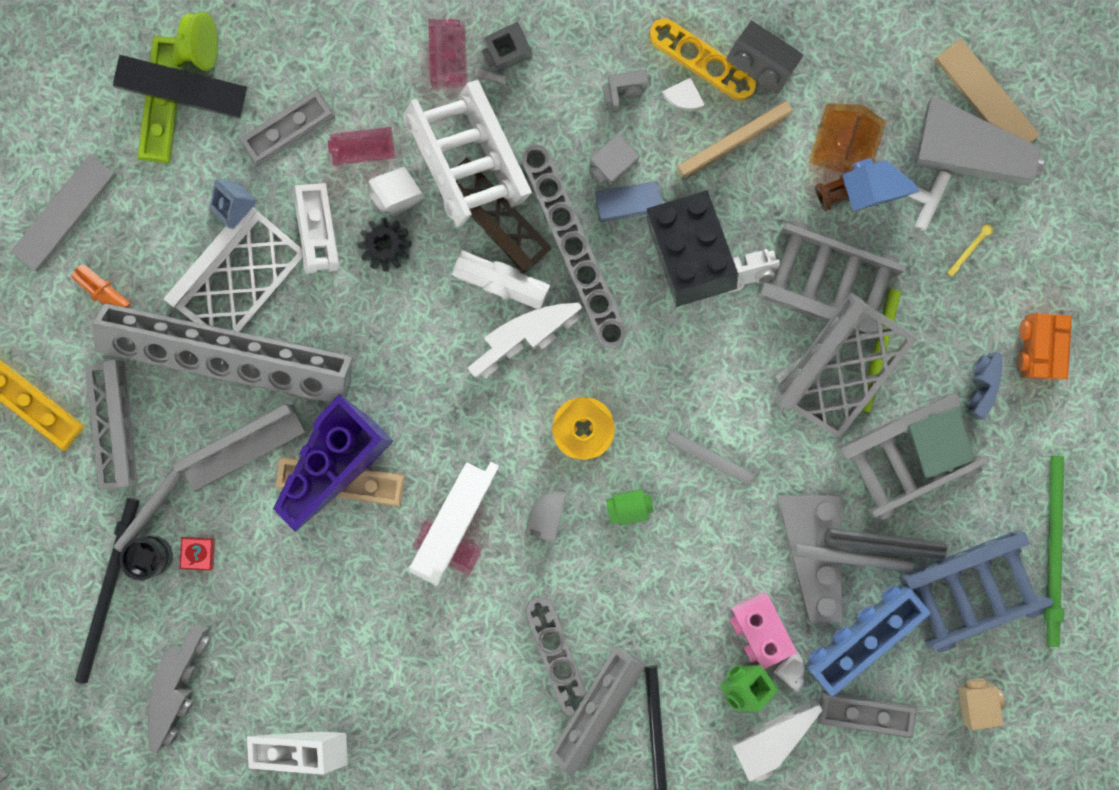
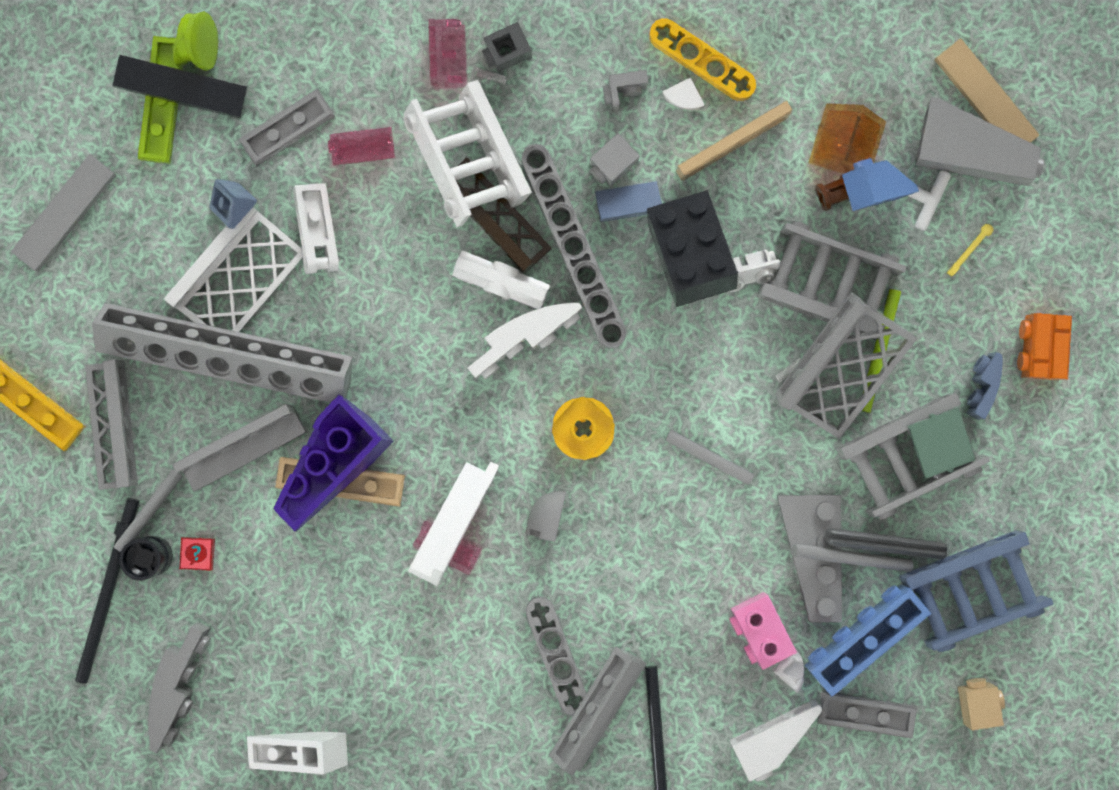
orange axle [71,265,132,308] -> none
black gear [358,218,412,272] -> none
white slope [368,167,425,218] -> none
bright green brick [606,489,654,526] -> none
bright green brick [719,664,779,712] -> none
dark grey brick [726,20,804,94] -> none
bright green bar [1044,456,1064,647] -> none

